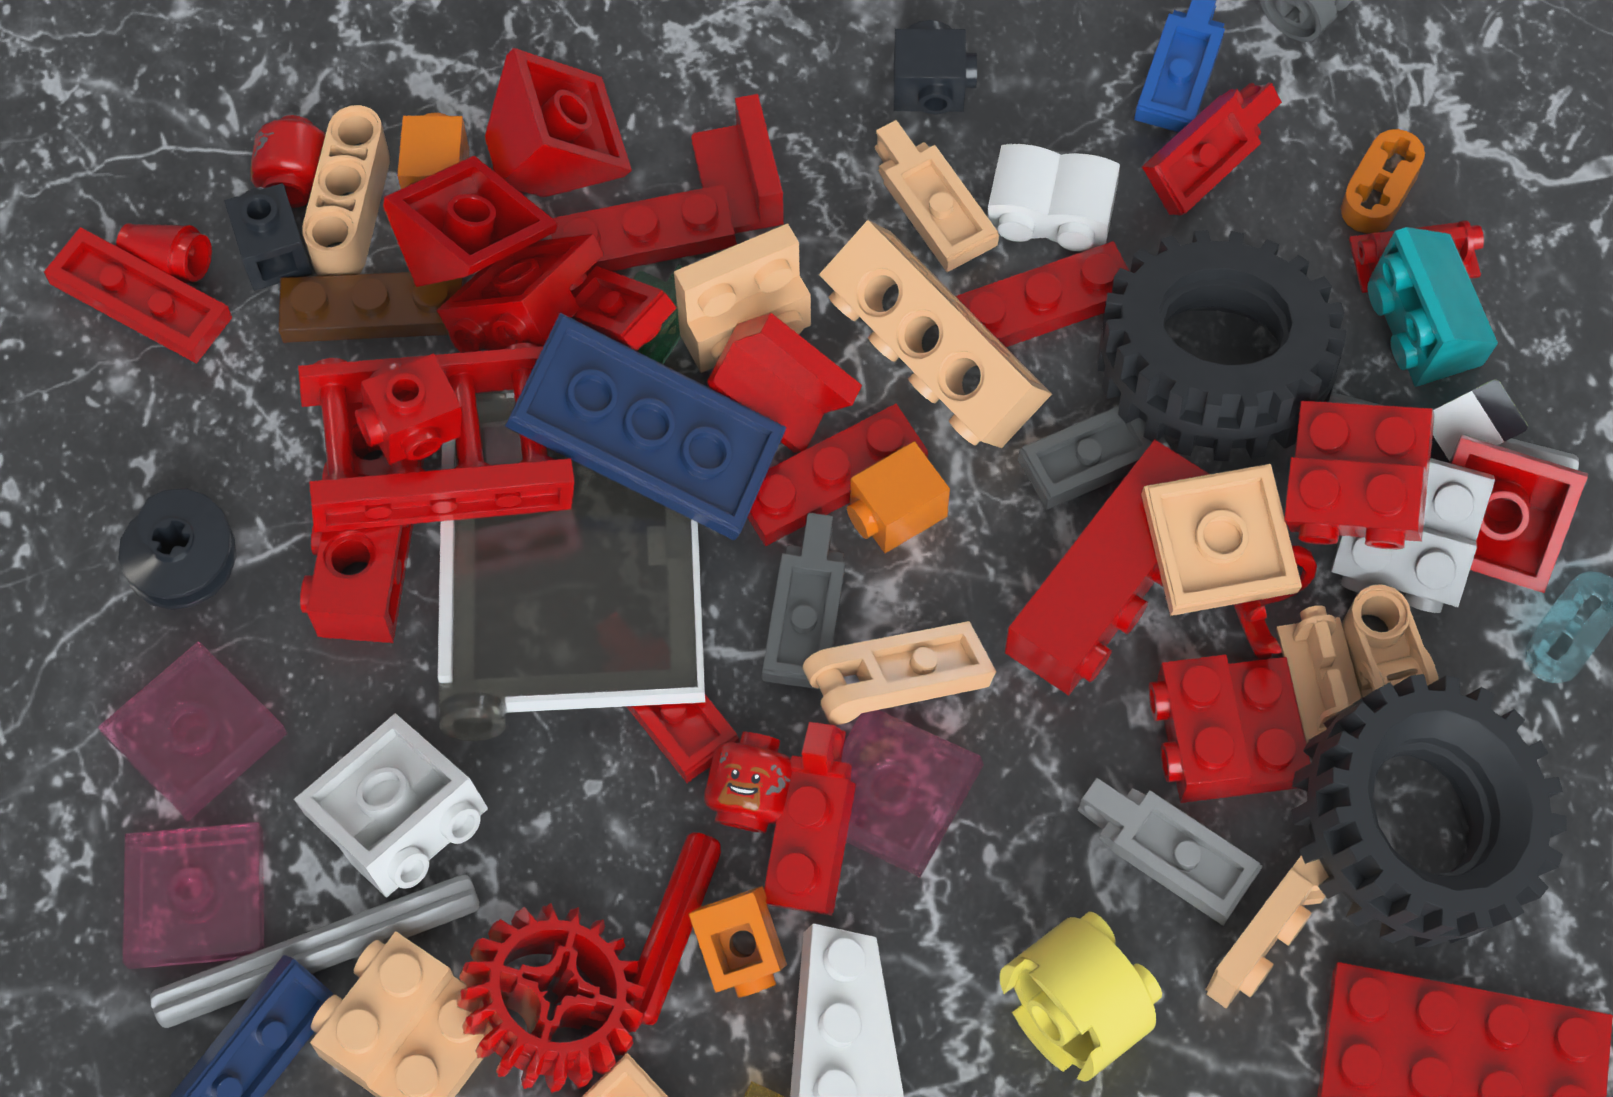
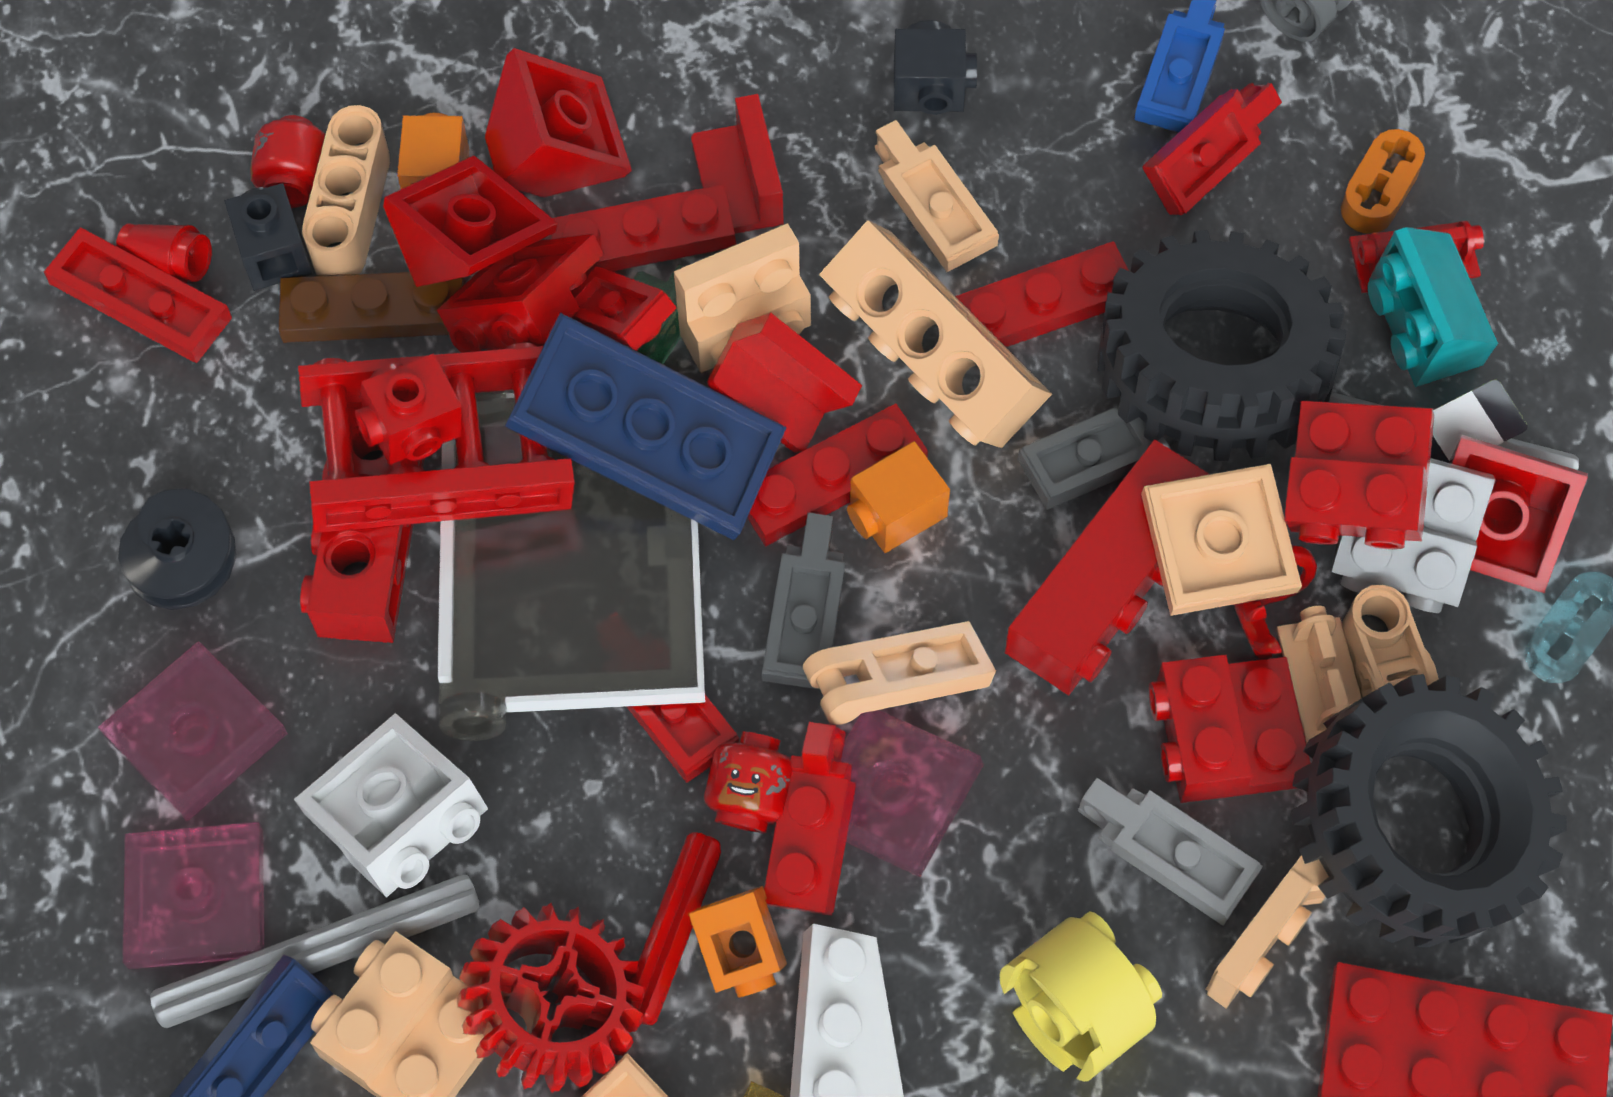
white brick [988,144,1120,252] -> none

